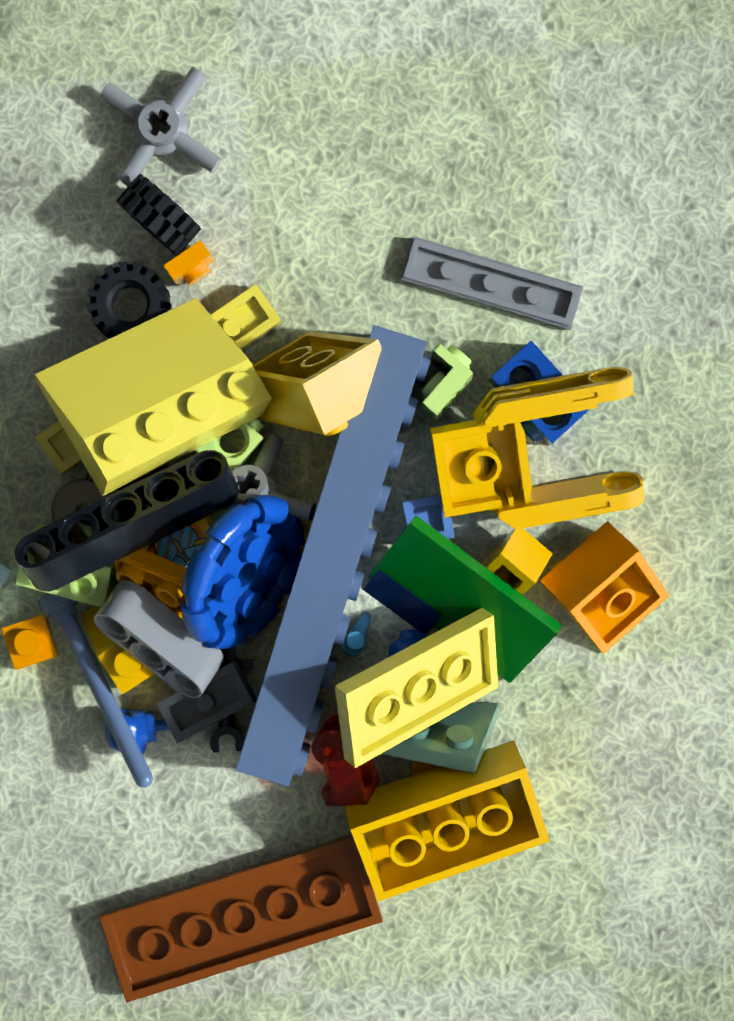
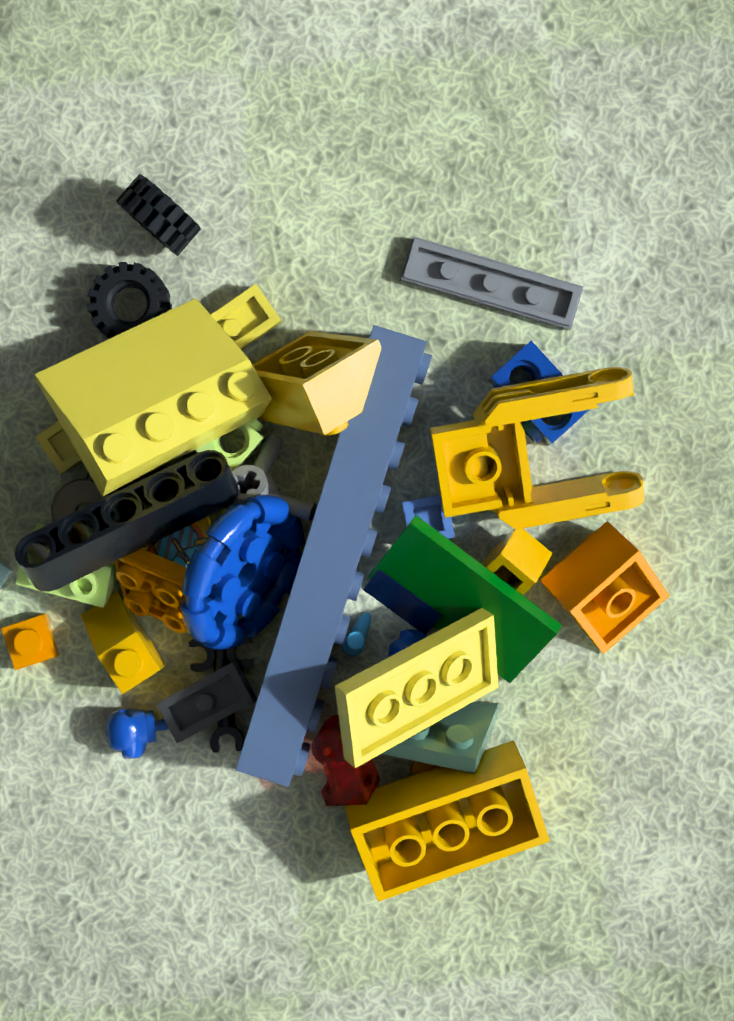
sand blue piece [38,593,153,788] -> none
light grey beam [93,580,224,698] -> none
dark orange plate [99,834,383,1003] -> none
light grey bar [100,67,222,187] -> none
light orange plate [163,240,214,286] -> none
yellowish green bracket [422,343,473,422] -> none

